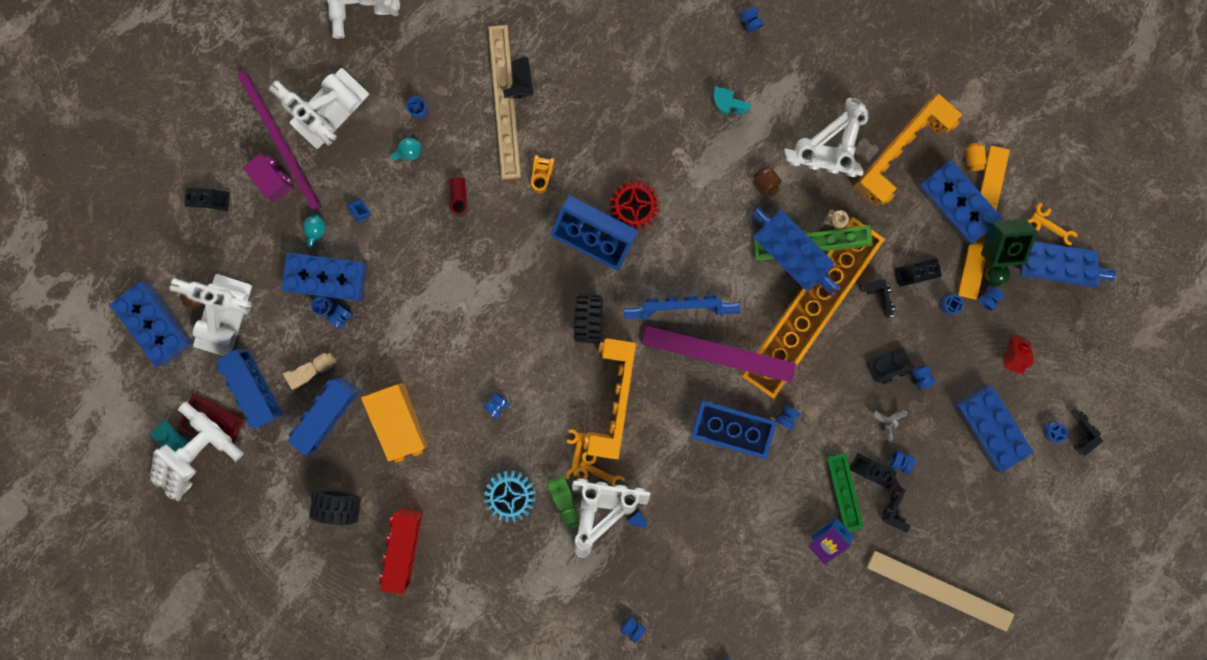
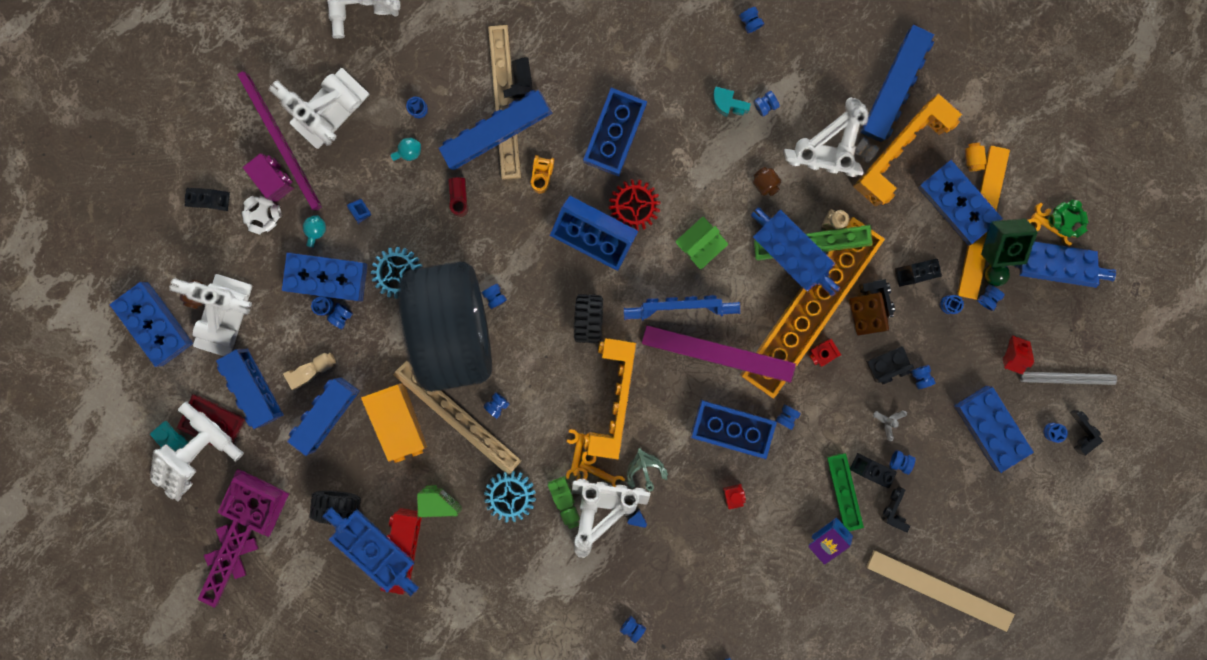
none -> magenta piece [197,469,290,608]
none -> white piece [242,196,282,235]
none -> blue plate [323,507,419,597]
none -> medium azure gear [371,247,423,299]
none -> tan tile [393,361,521,476]
none -> black wheel [399,261,492,392]
none -> bright green slope [417,485,462,517]
none -> blue brick [439,90,553,170]
none -> blue wheel [481,283,507,309]
none -> blue brick [583,88,647,177]
none -> sand green helmet [627,448,668,491]
none -> bright green bracket [675,217,728,269]
none -> red brick [723,484,746,510]
none -> blue wheel [753,91,780,117]
none -> red brick [809,338,841,367]
none -> reddish brown bracket [850,292,889,336]
none -> blue brick [860,25,934,142]
none -> light grey axle [1020,372,1117,385]
none -> green piece [1049,200,1089,238]

